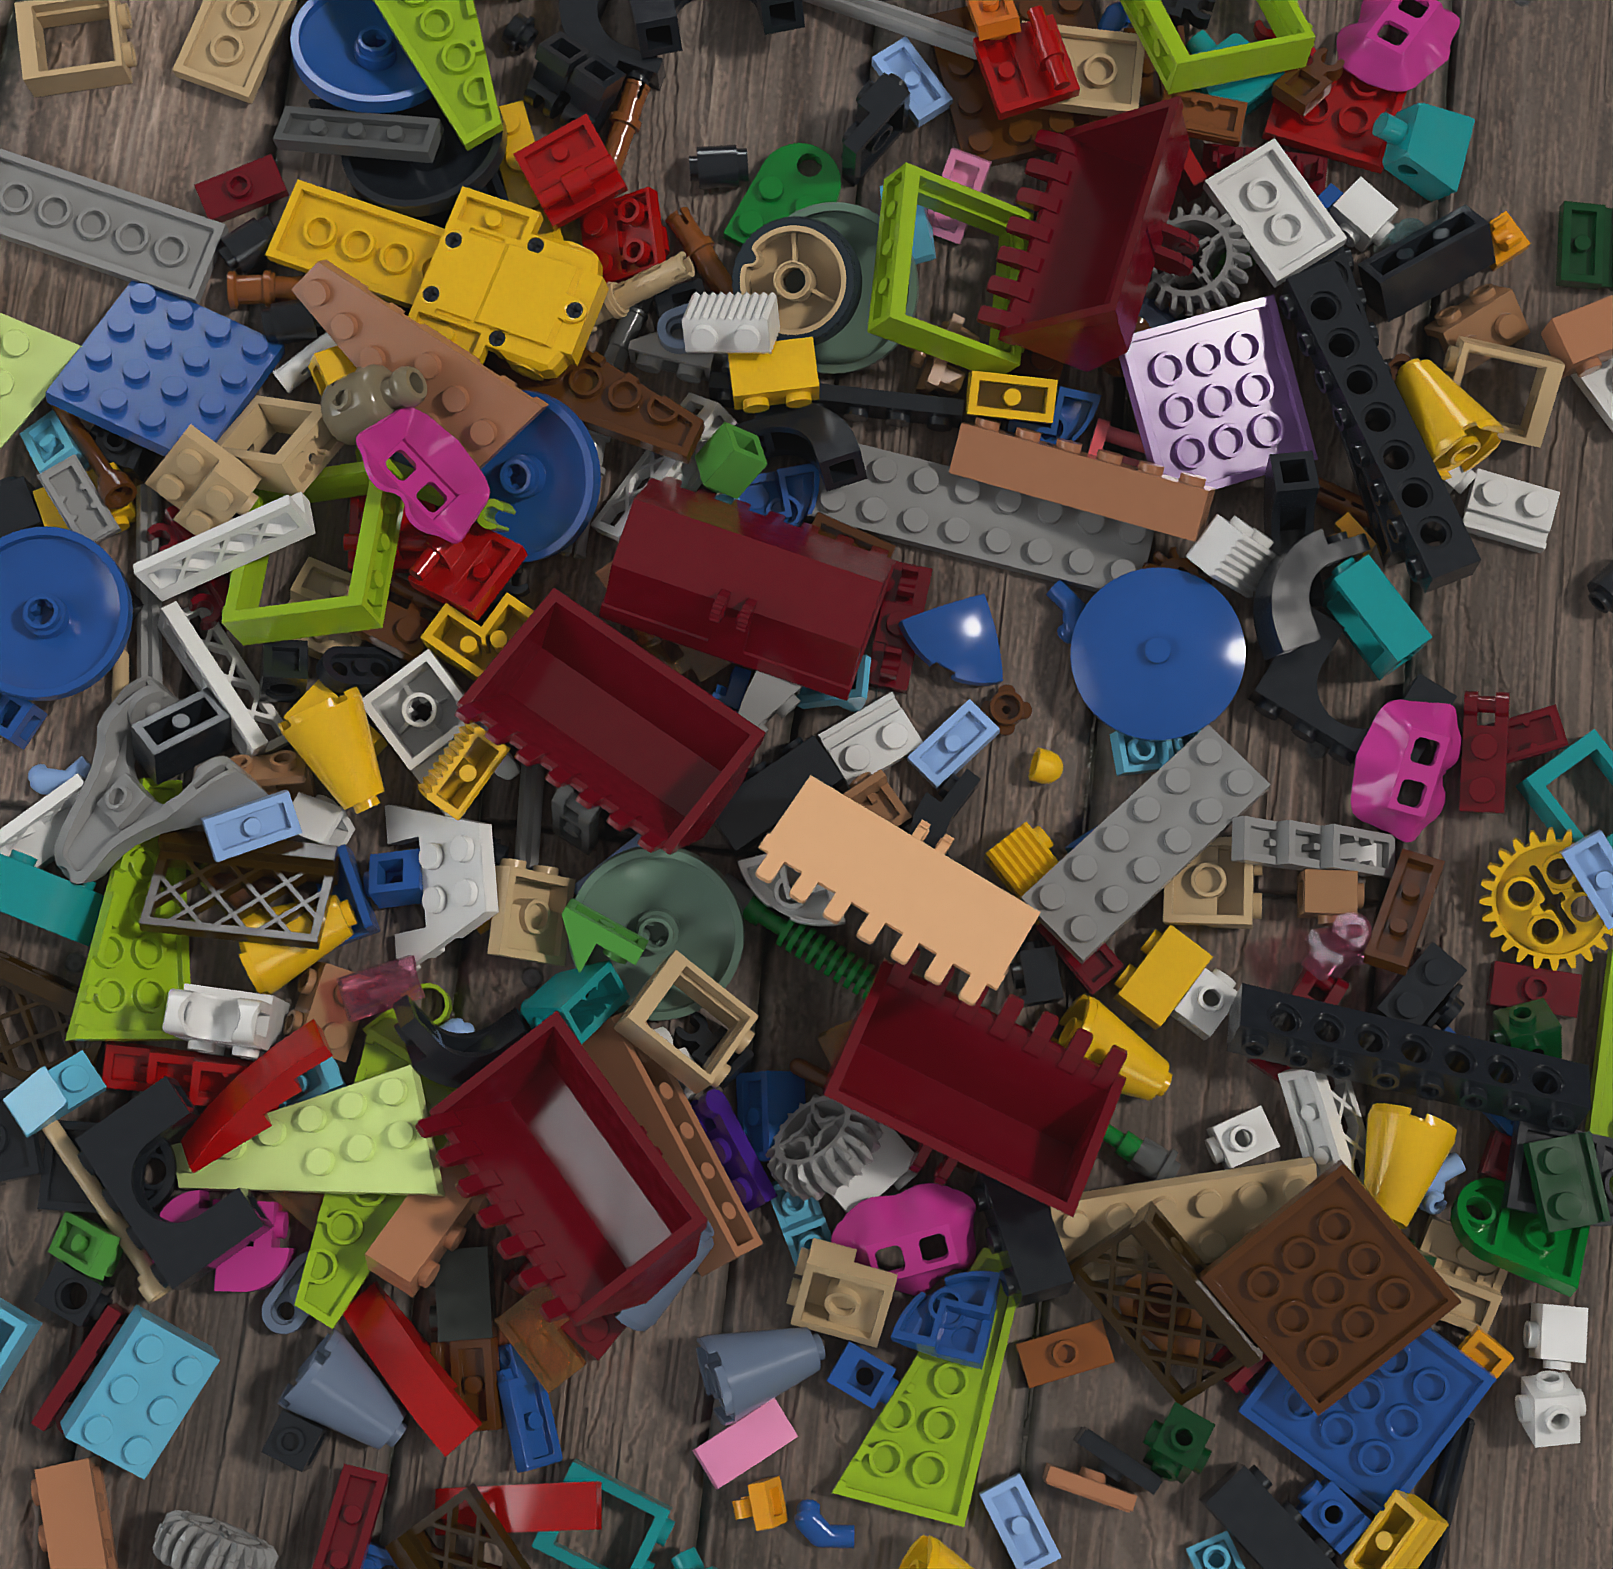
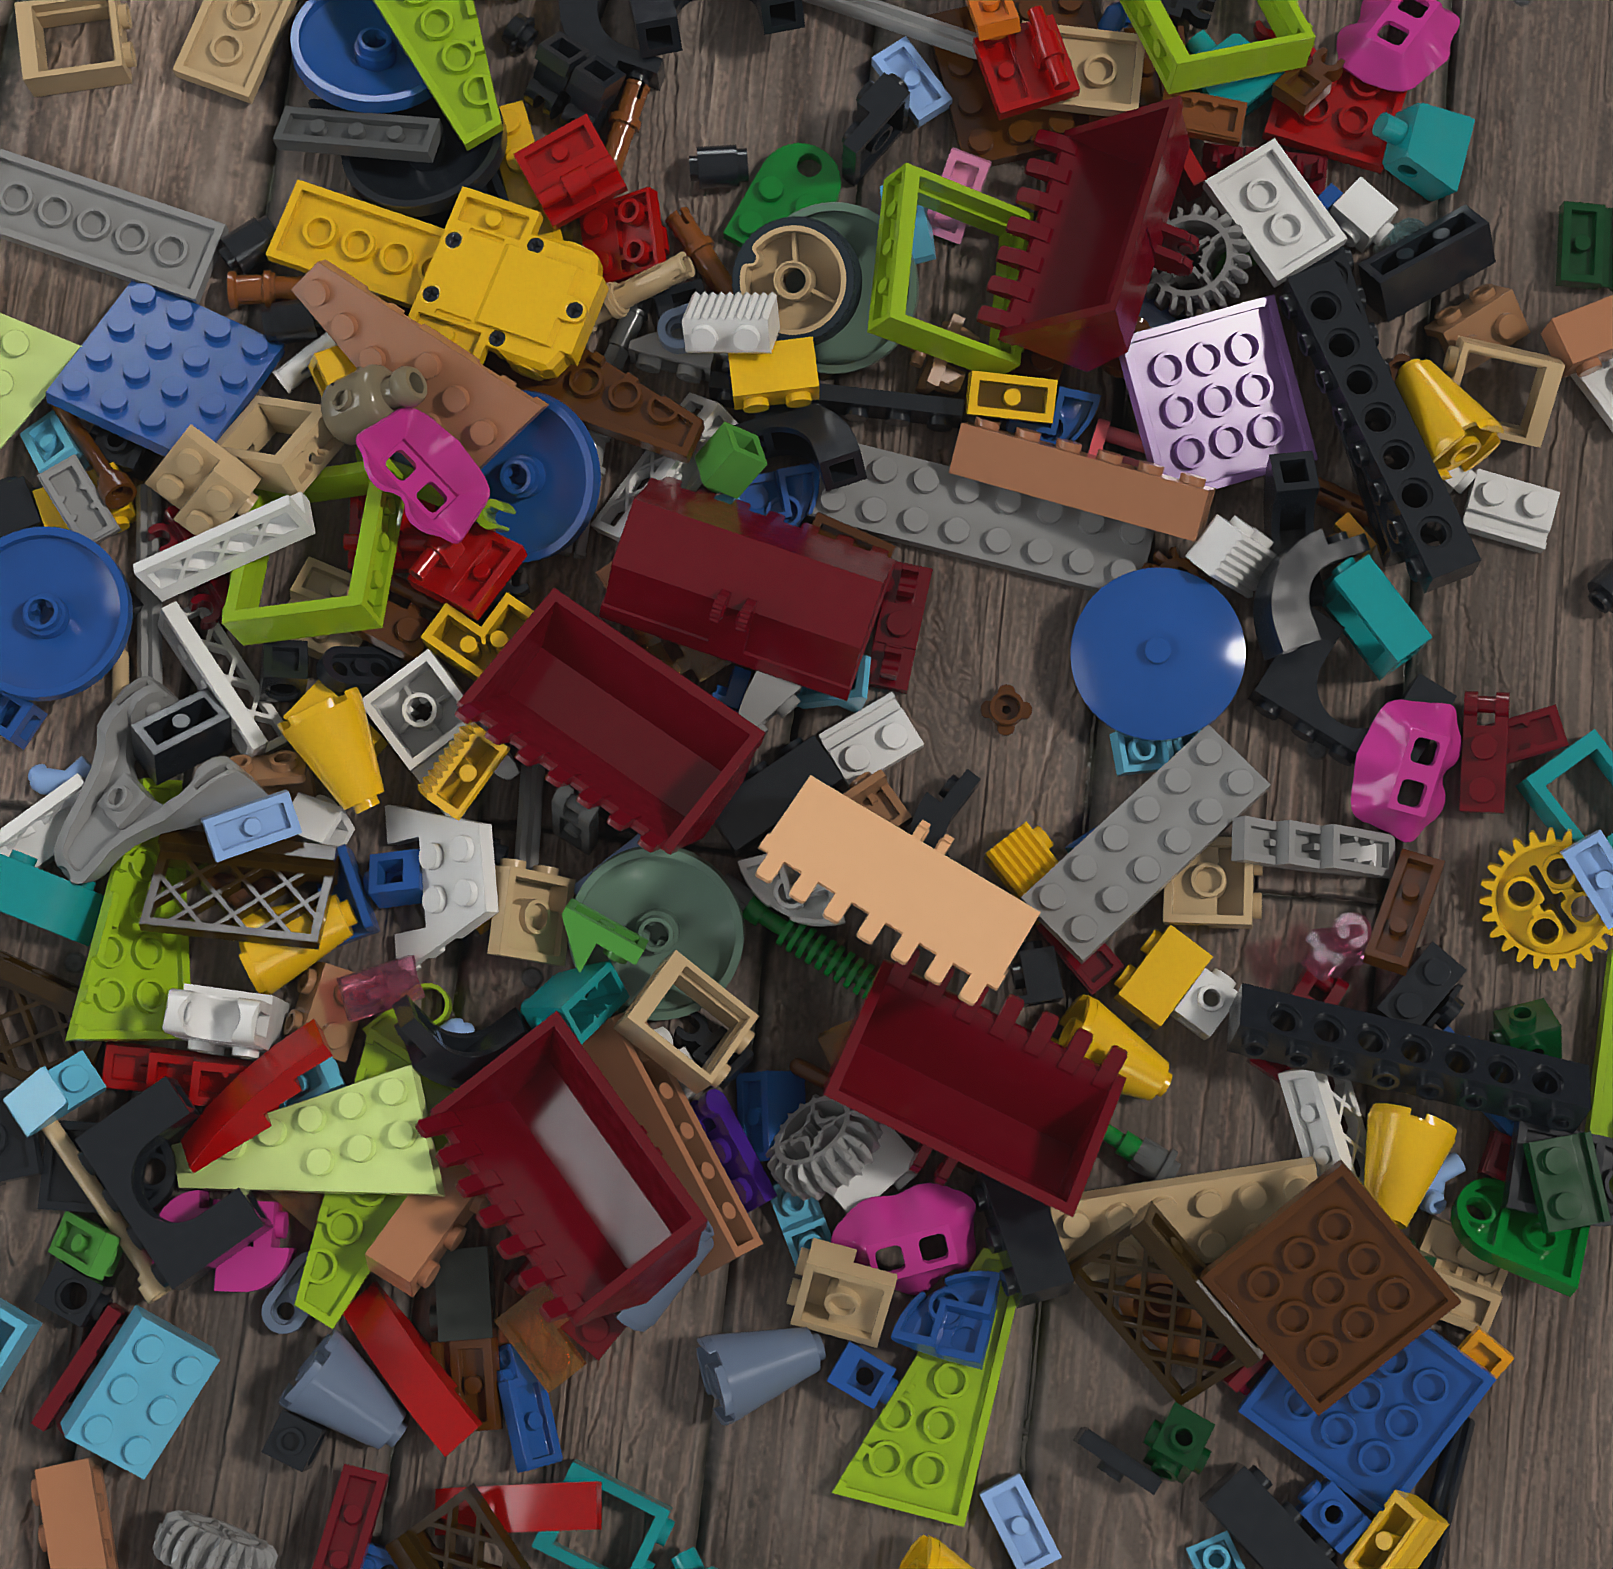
dark red plate [194,154,289,223] -> none
bright pink slope [692,1398,798,1489] -> none
light orange tile [732,1476,789,1531] -> none
blue arm [794,1499,854,1548] -> none
blue brick [898,594,1003,686] -> none
light blue plate [907,699,1000,791] -> none
dark orange plate [1015,1318,1115,1388] -> none
yellow hinge [1028,747,1063,784] -> none
nougat plate [1042,1462,1137,1513] -> none
blue arm [1046,580,1086,644] -> none
white brick [1205,1105,1280,1170] -> none
medium nougat brick [1297,869,1365,927] -> none
dark red plate [1486,961,1582,1019] -> none
light orange tile [1489,211,1531,271] -> none
white brick [1515,1371,1586,1448] -> none
white brick [1523,1303,1588,1371] -> none

